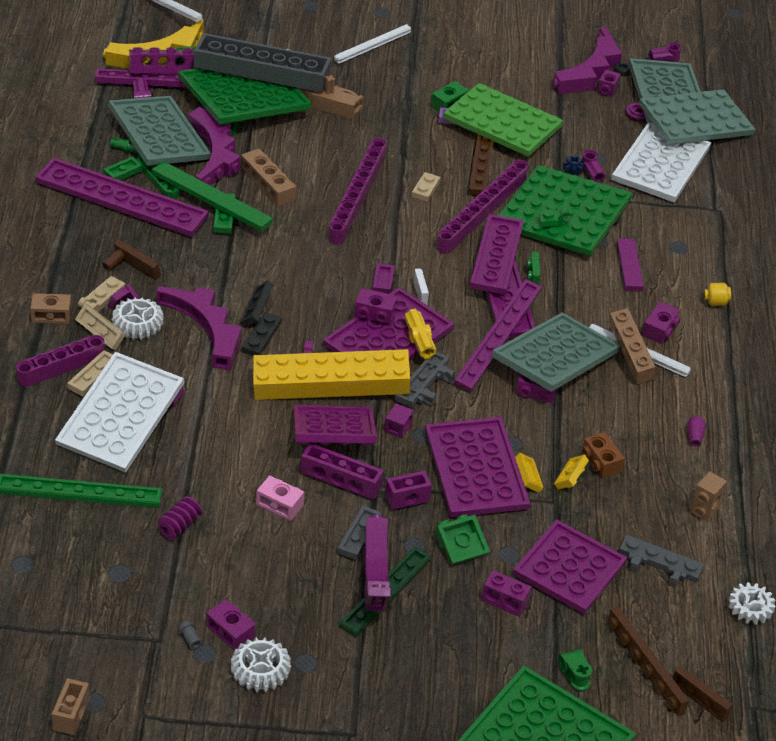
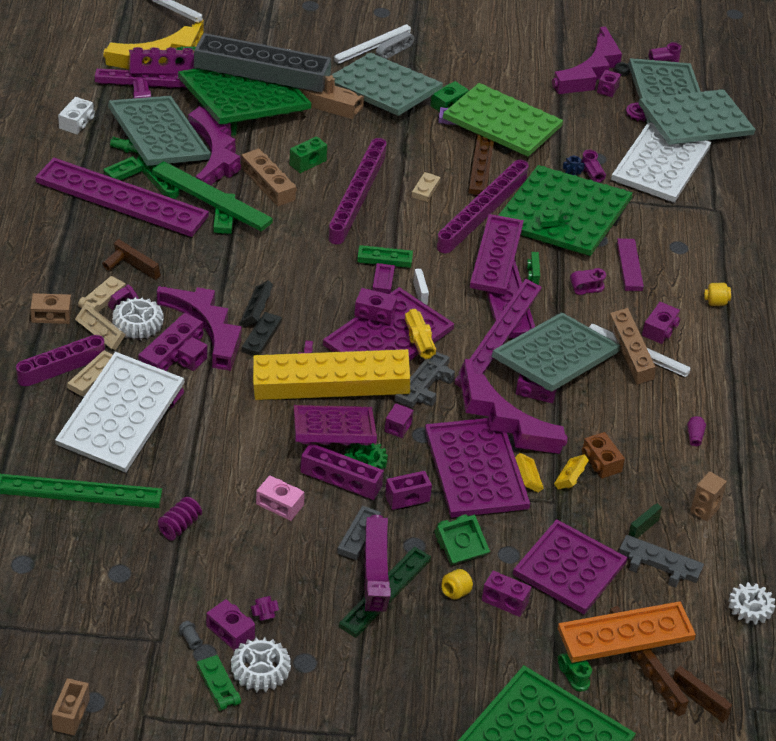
none -> white brick [58,97,95,134]
none -> magenta brick [138,313,204,371]
none -> magenta brick [178,337,207,371]
none -> green plate [197,655,241,711]
none -> magenta gear [251,596,279,621]
none -> green brick [289,136,327,173]
none -> sand green plate [332,53,443,116]
none -> green gear [344,443,388,470]
none -> green plate [357,245,413,268]
none -> light grey beam [376,31,414,59]
none -> yellow head [441,569,473,600]
none -> magenta arch [459,359,567,454]
none -> orange plate [558,601,696,663]
none -> magenta piece [570,268,606,295]
none -> dark green tile [628,503,662,538]

